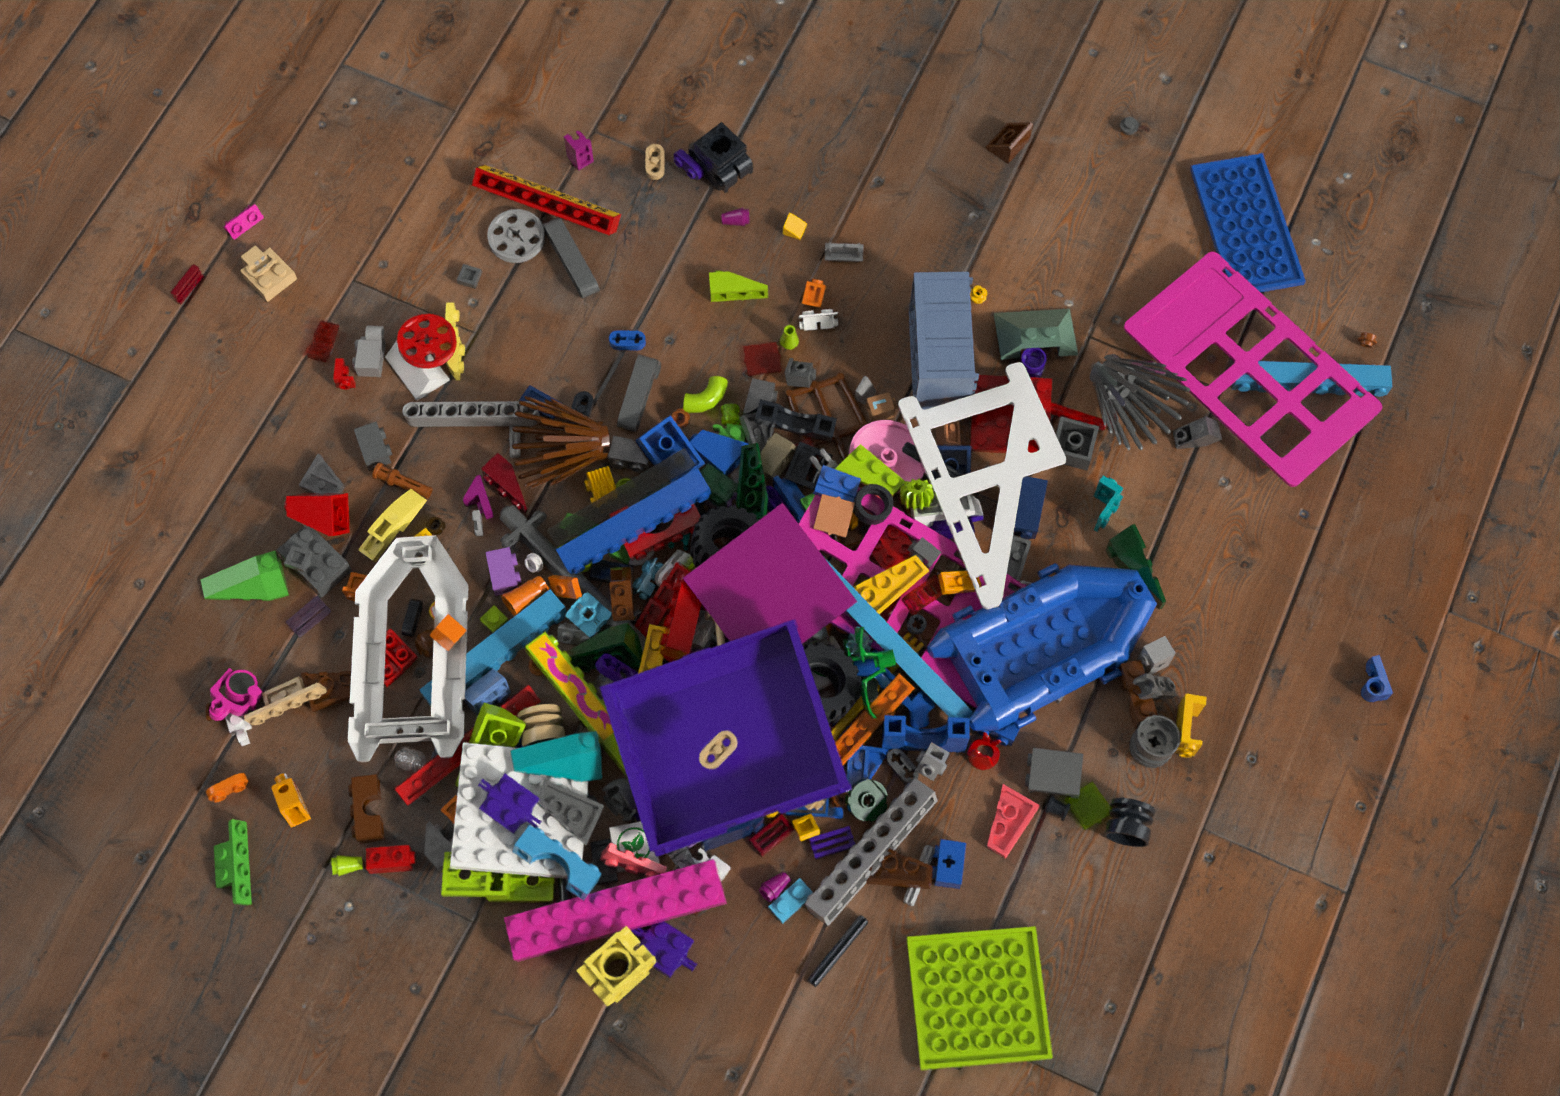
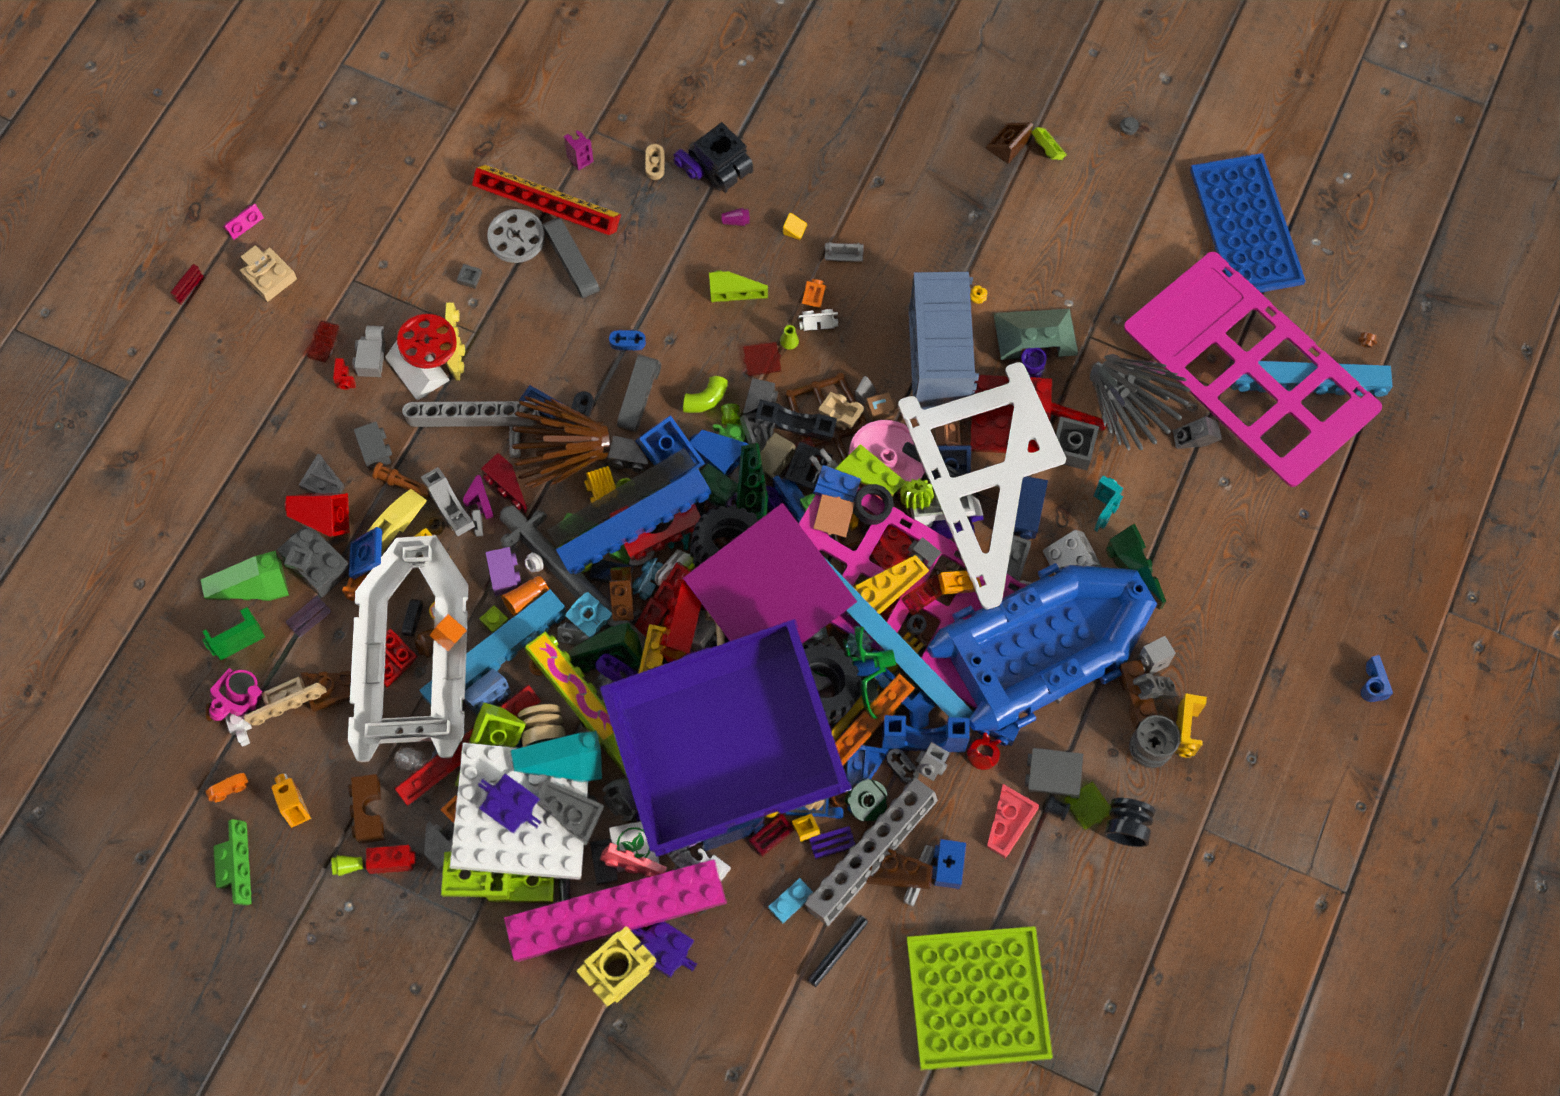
dark azure arch [512,825,601,901] -> none
orange plate [548,575,582,599] -> none
dark orange plate [671,408,690,428] -> none
tan plate [699,731,737,769] -> none
magenta cone [759,871,791,902] -> none
dark grey brick [785,358,816,388] -> none
none -> green panel [202,607,265,660]
none -> blue tile [349,527,382,580]
none -> light grey arch [421,467,475,536]
none -> tan cylinder [818,392,864,430]
none -> lime plate [1031,127,1067,160]
none -> light grey bracket [1043,530,1102,575]

